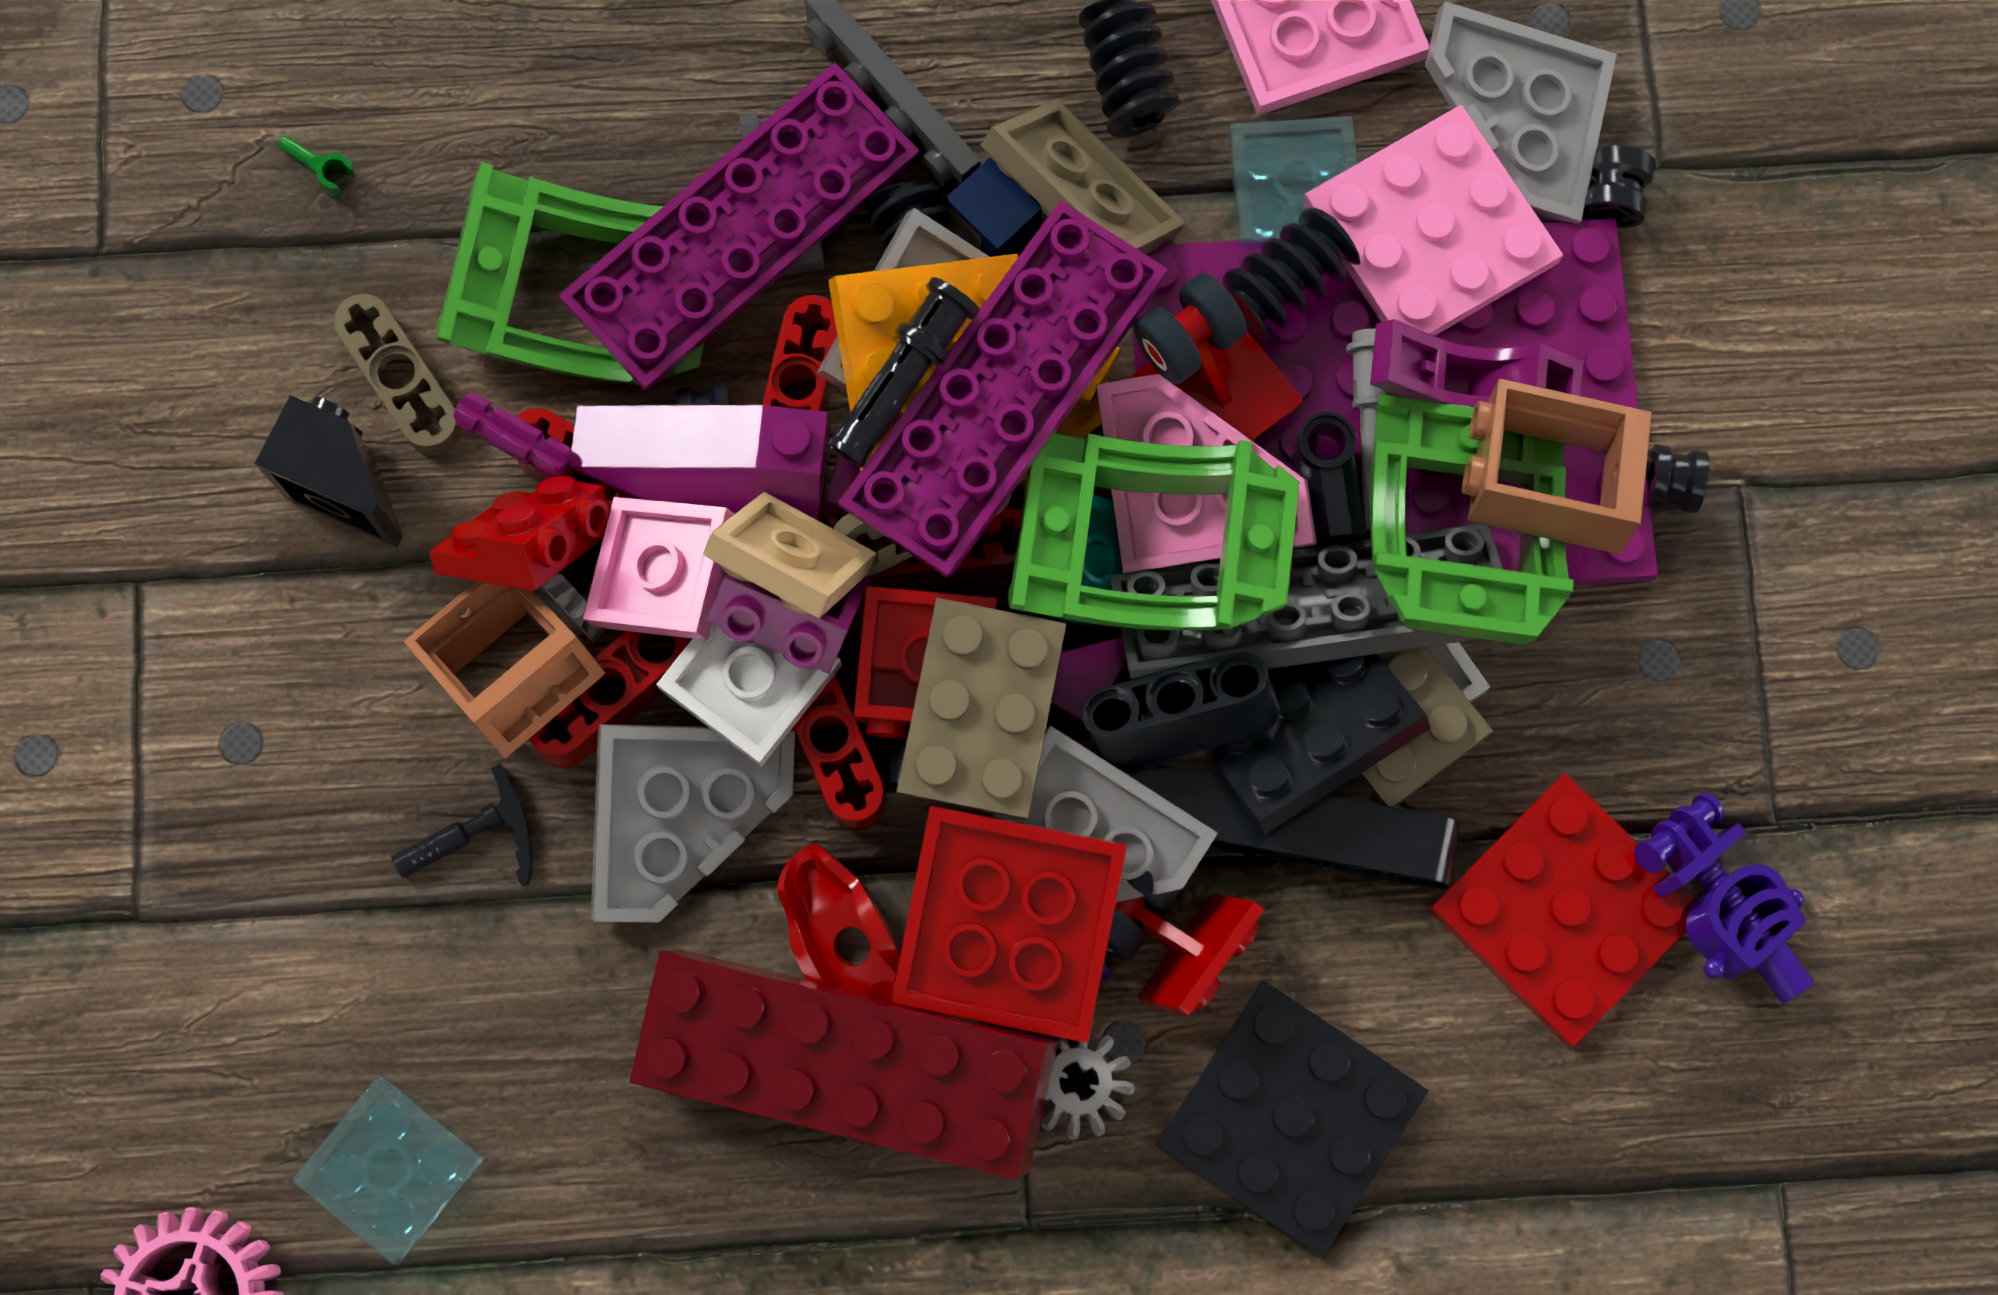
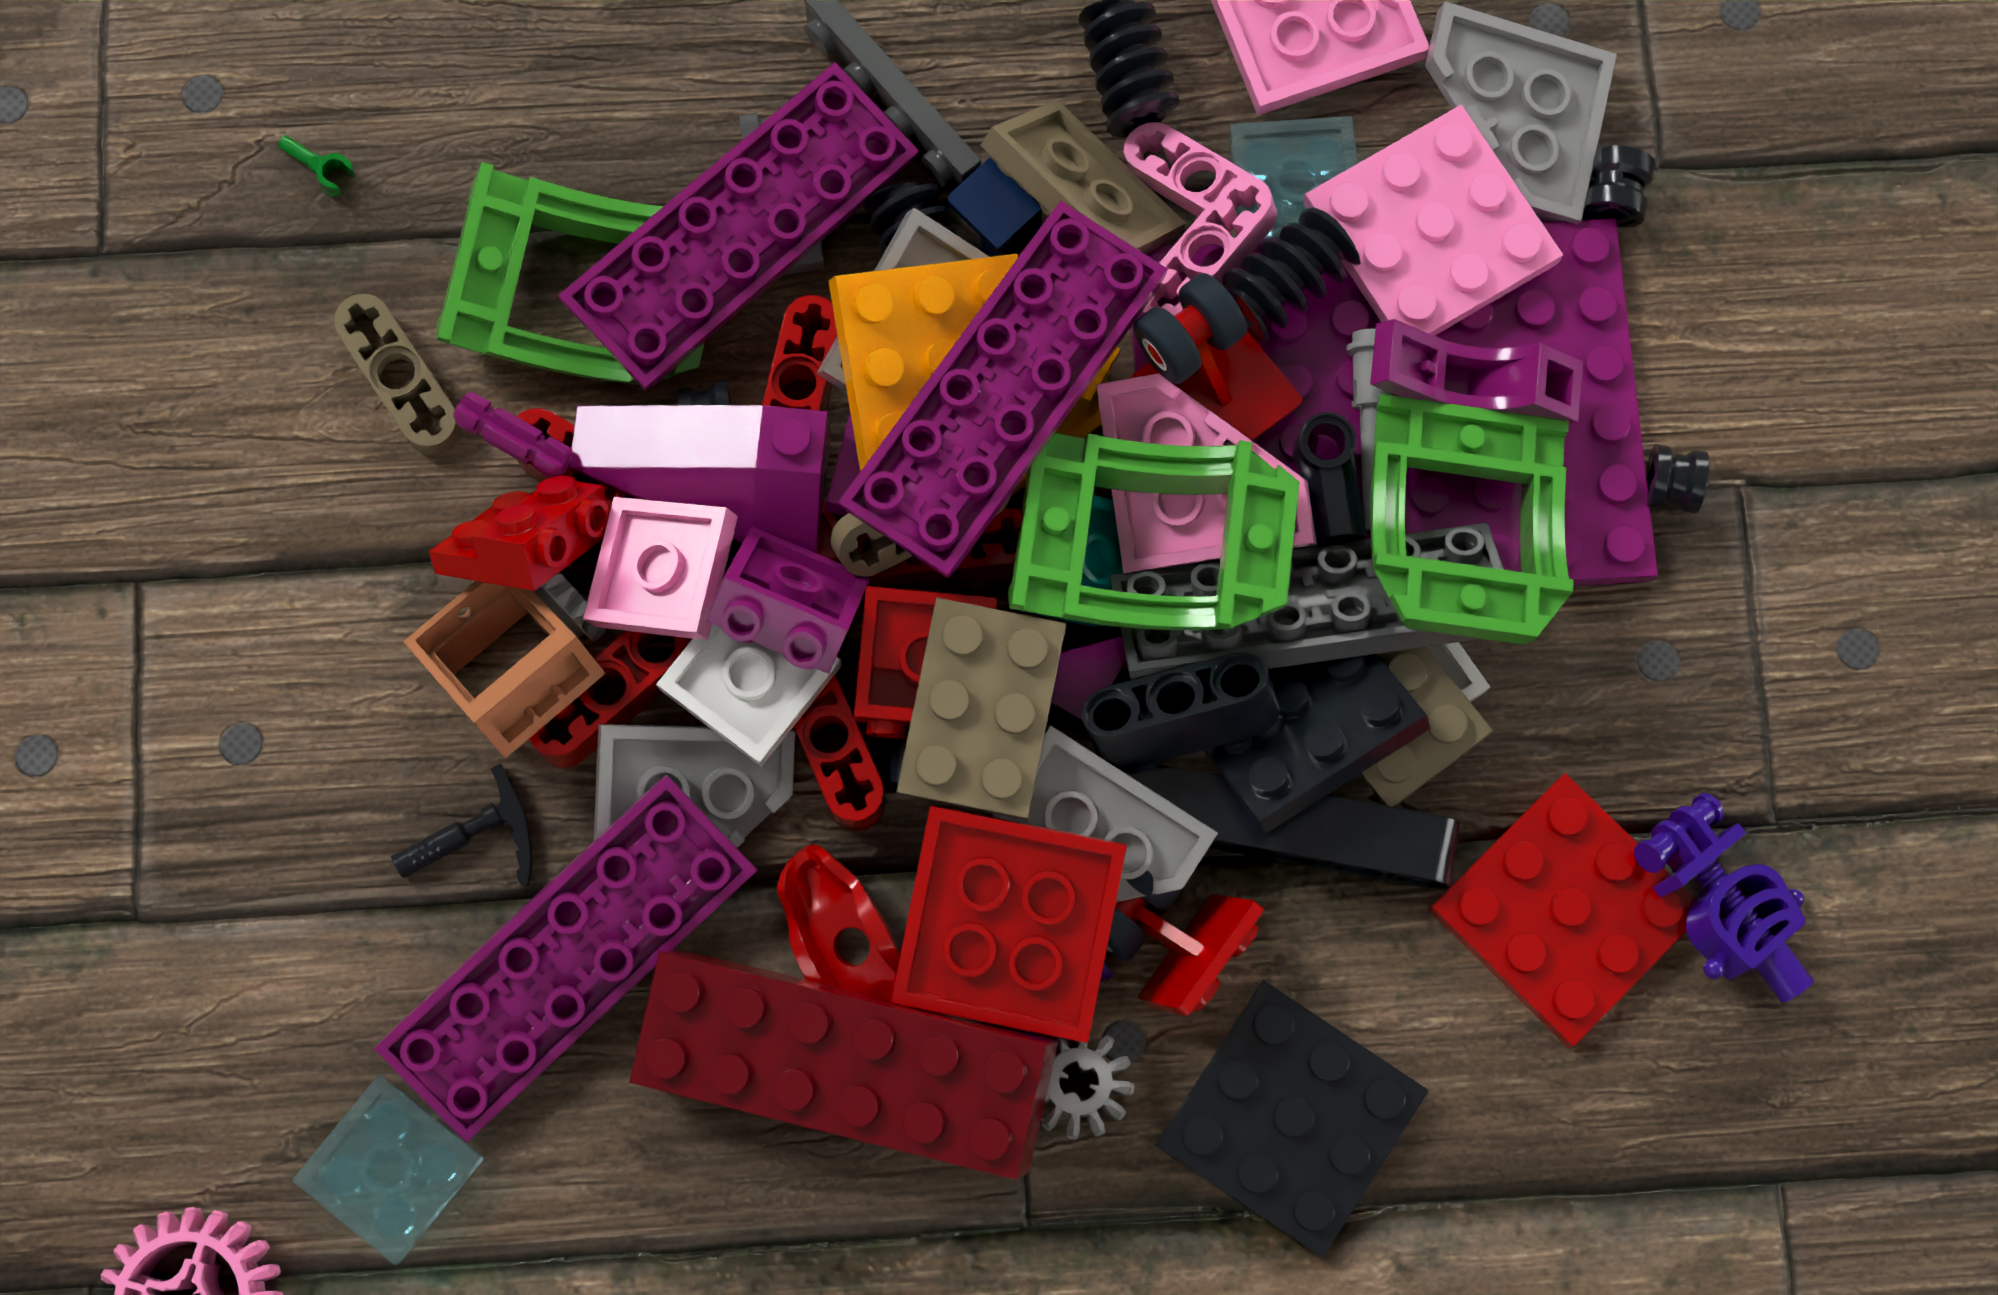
black slope [254,395,403,547] -> none
tan plate [702,492,877,619] -> none
black pin [827,277,980,468] -> none
nougat window [1462,378,1652,555] -> none
none -> magenta plate [374,775,757,1143]
none -> bright pink beam [1124,122,1277,316]

